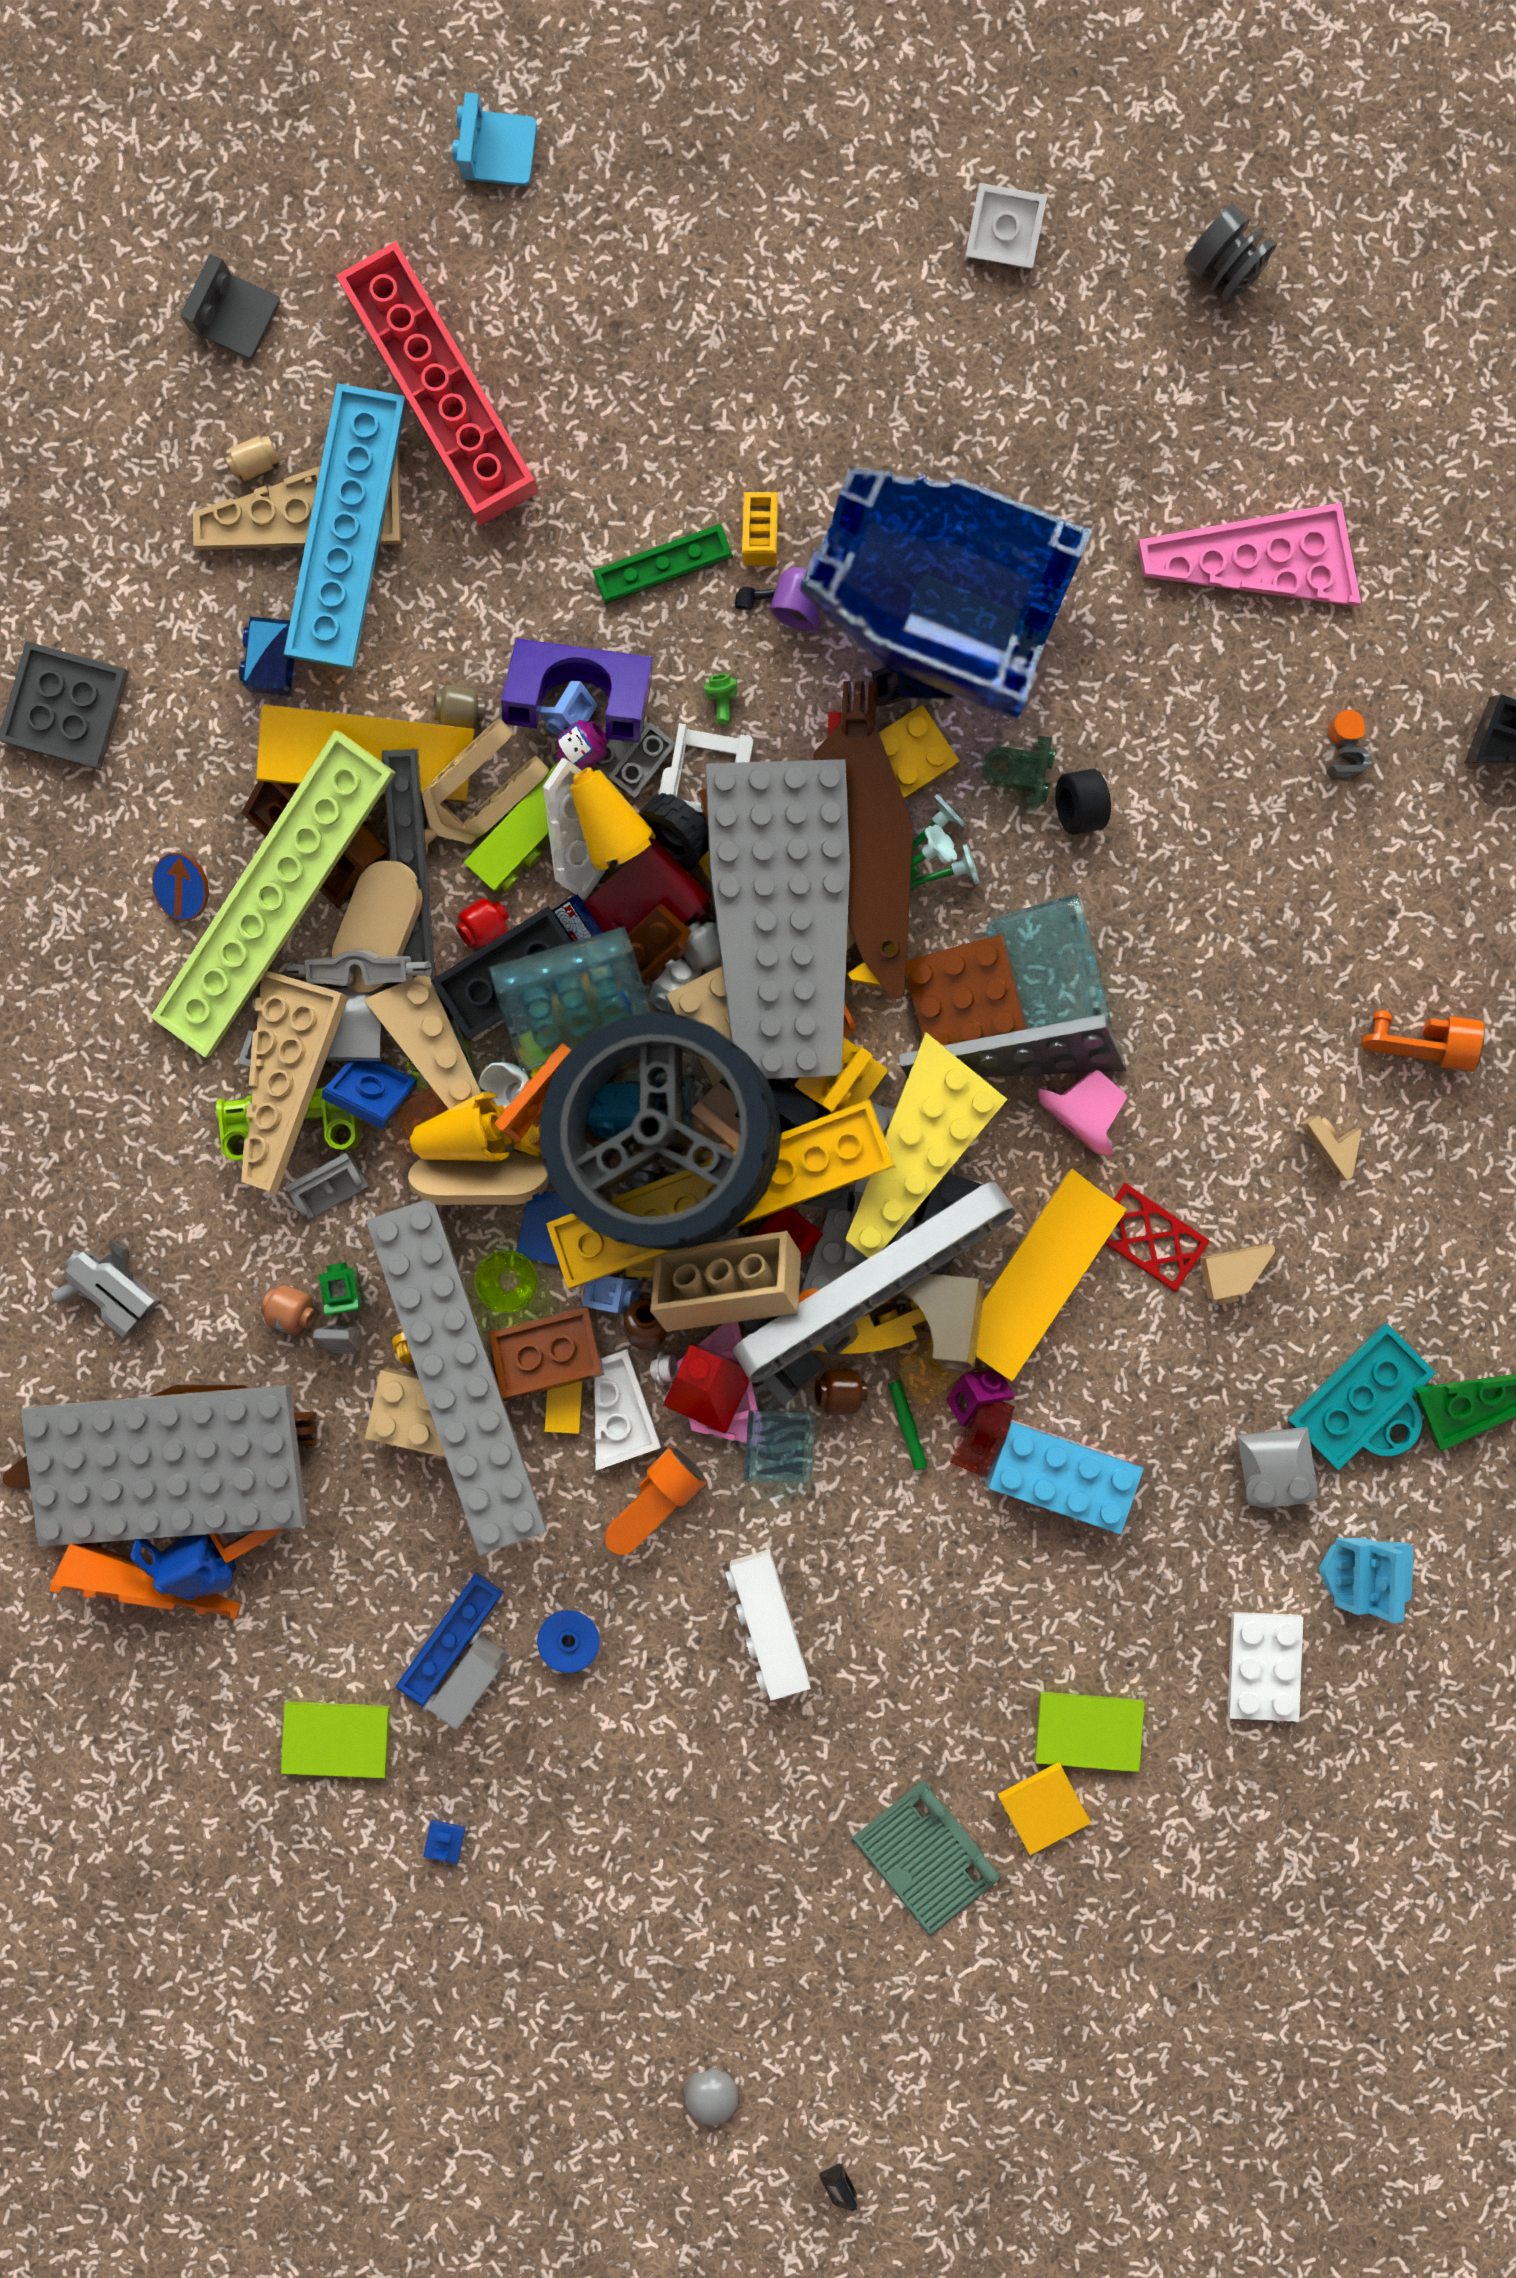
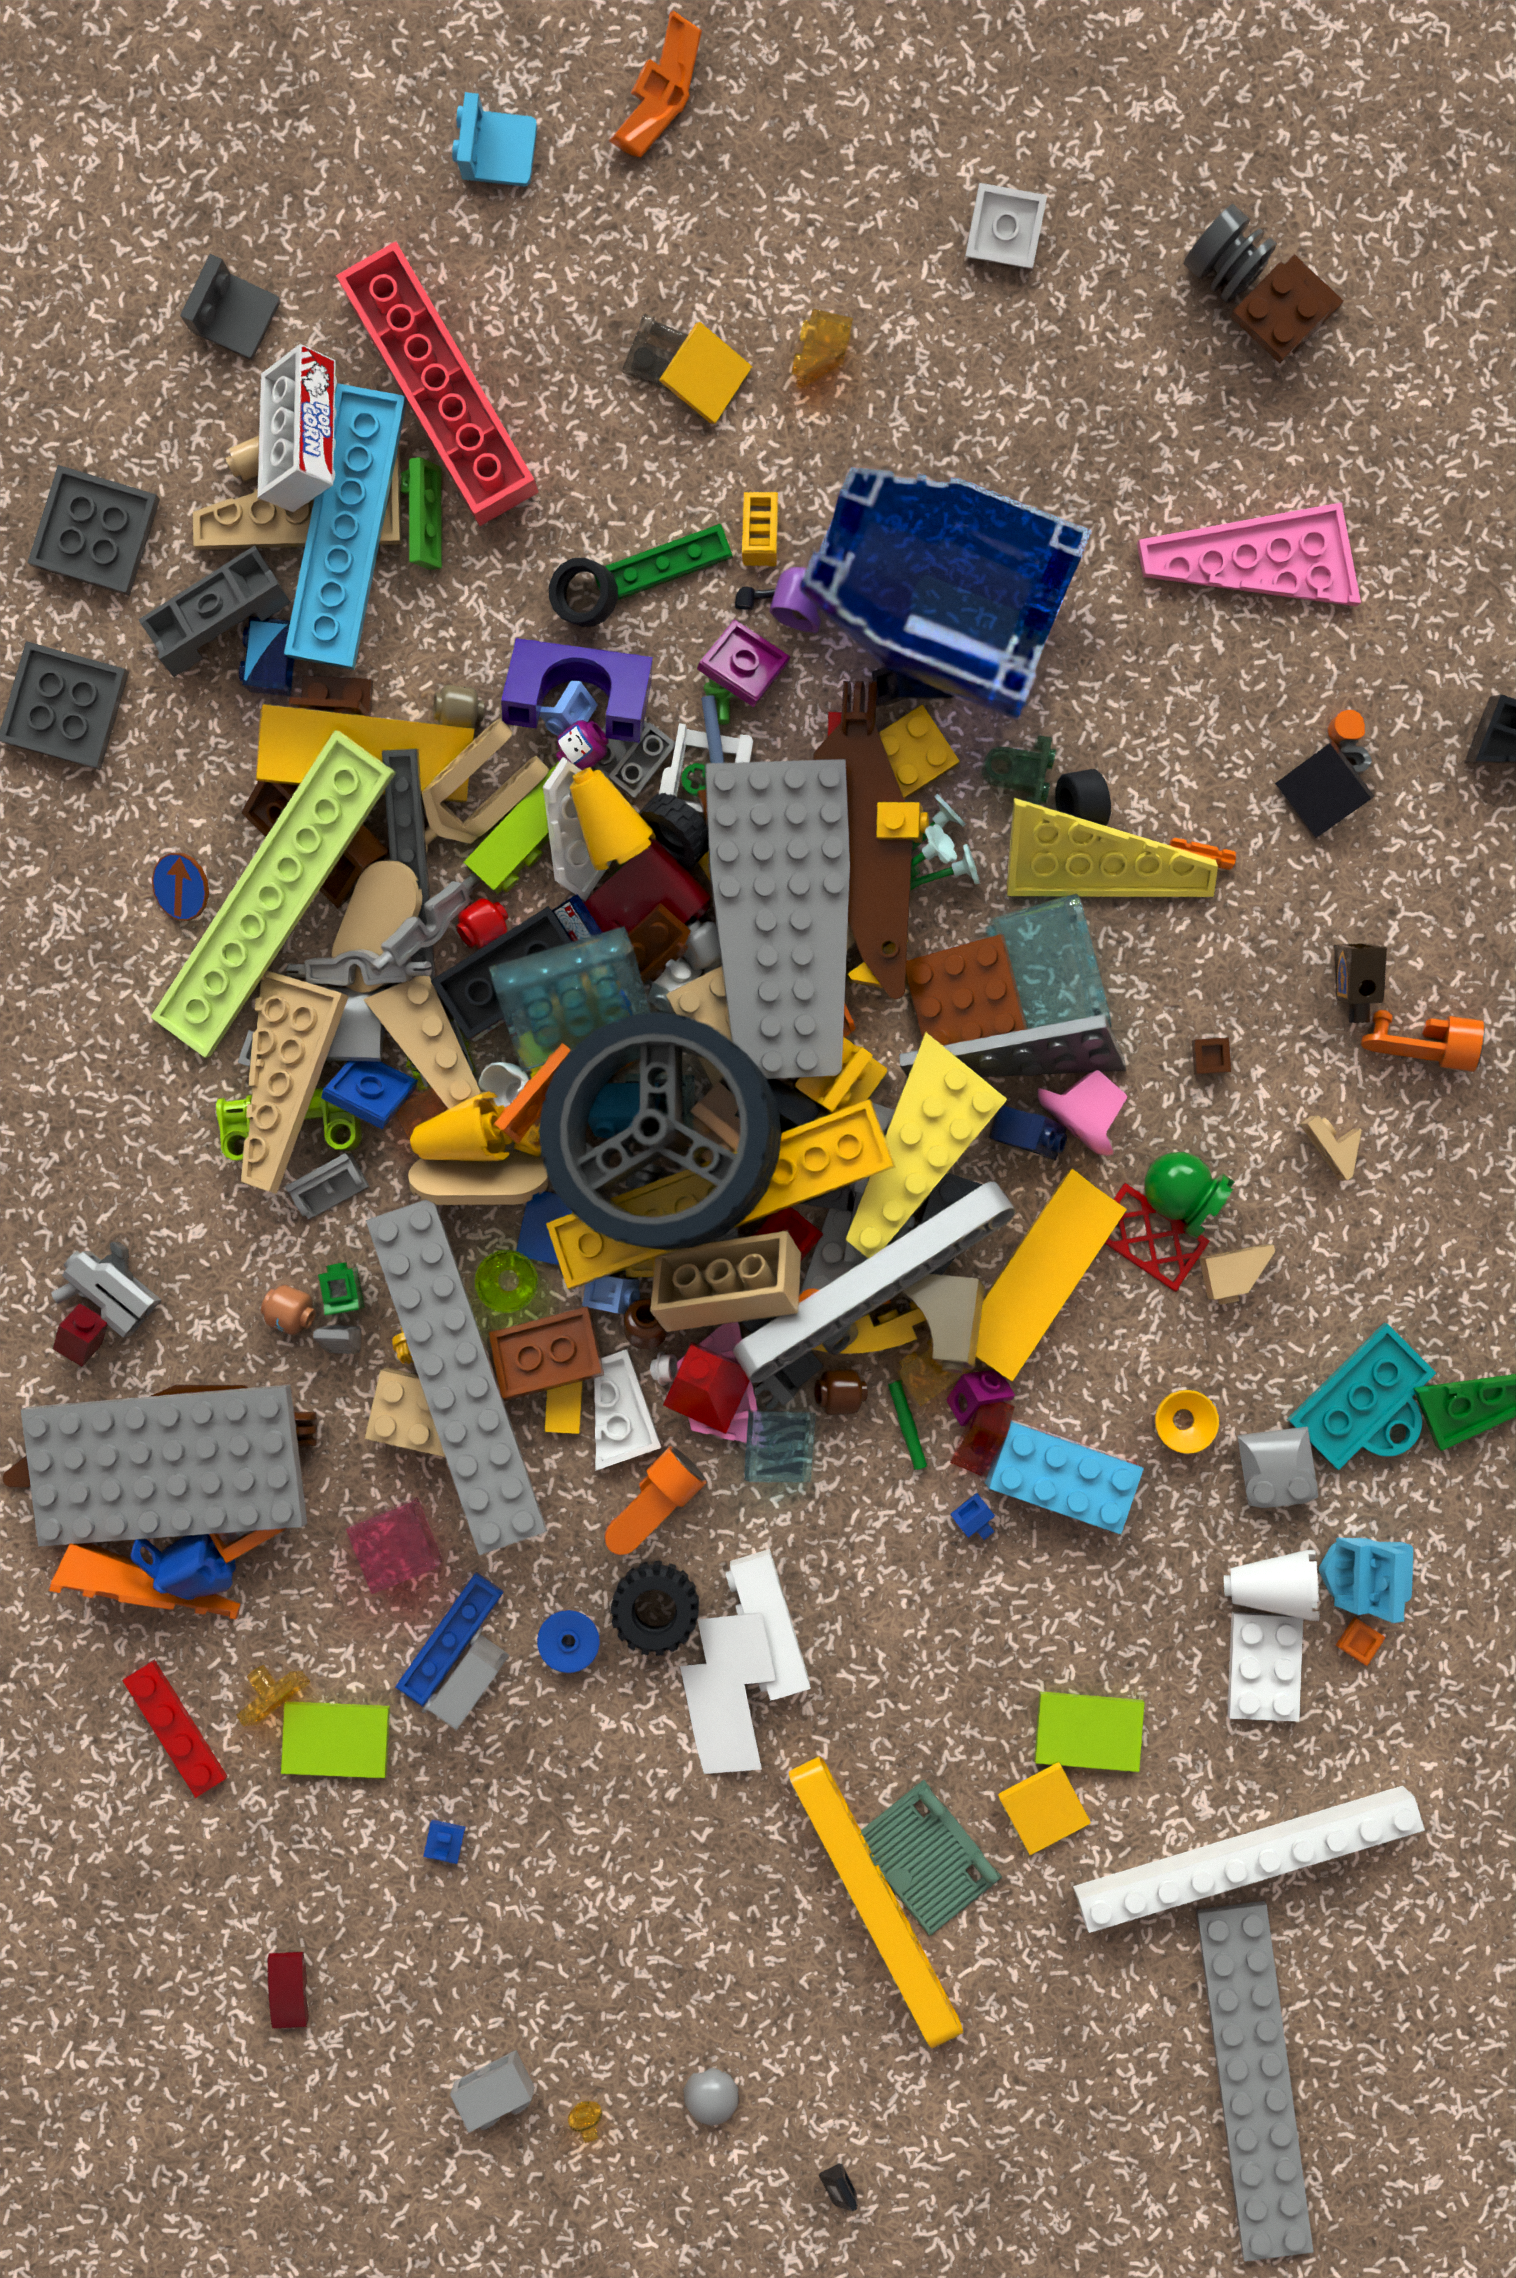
none -> dark grey plate [27,465,160,596]
none -> dark red brick [53,1303,108,1367]
none -> red plate [122,1659,228,1798]
none -> dark grey piece [138,545,291,677]
none -> clear yellow tile [236,1665,310,1726]
none -> white brick [258,344,337,512]
none -> dark red slope [268,1952,309,2029]
none -> reddish brown bracket [289,675,373,717]
none -> clear pink container [346,1497,443,1594]
none -> light grey piece [369,873,482,976]
none -> bright green hinge [401,457,442,570]
none -> light grey brick [450,2050,535,2132]
none -> black tyre [549,558,618,627]
none -> clear yellow plate [568,2101,602,2143]
none -> orange plate [609,10,702,158]
none -> black tyre [610,1561,699,1656]
none -> clear smoke plate [622,313,689,394]
none -> yellow tile [659,322,753,424]
none -> white sticker [680,1612,776,1774]
none -> green bush [681,763,706,797]
none -> magenta tile [697,619,791,708]
none -> sand blue bar [701,696,724,763]
none -> yellow beam [789,1756,963,2049]
none -> clear yellow slope [791,309,853,388]
none -> yellow bracket [877,802,929,843]
none -> blue tile [950,1493,995,1540]
none -> dark blue pin [988,1105,1067,1161]
none -> light yellow wing [1007,798,1218,897]
none -> white brick [1073,1786,1425,1933]
none -> green tile [1144,1152,1235,1239]
none -> yellow piece [1155,1390,1219,1454]
none -> orange axle [1169,837,1236,870]
none -> reddish brown plate [1192,1037,1231,1075]
none -> light grey plate [1196,1901,1313,2261]
none -> white cone [1224,1550,1319,1621]
none -> reddish brown bracket [1230,254,1344,364]
none -> black tile [1275,741,1374,838]
none -> dark brown torso [1334,943,1387,1023]
none -> orange tile [1336,1617,1386,1666]

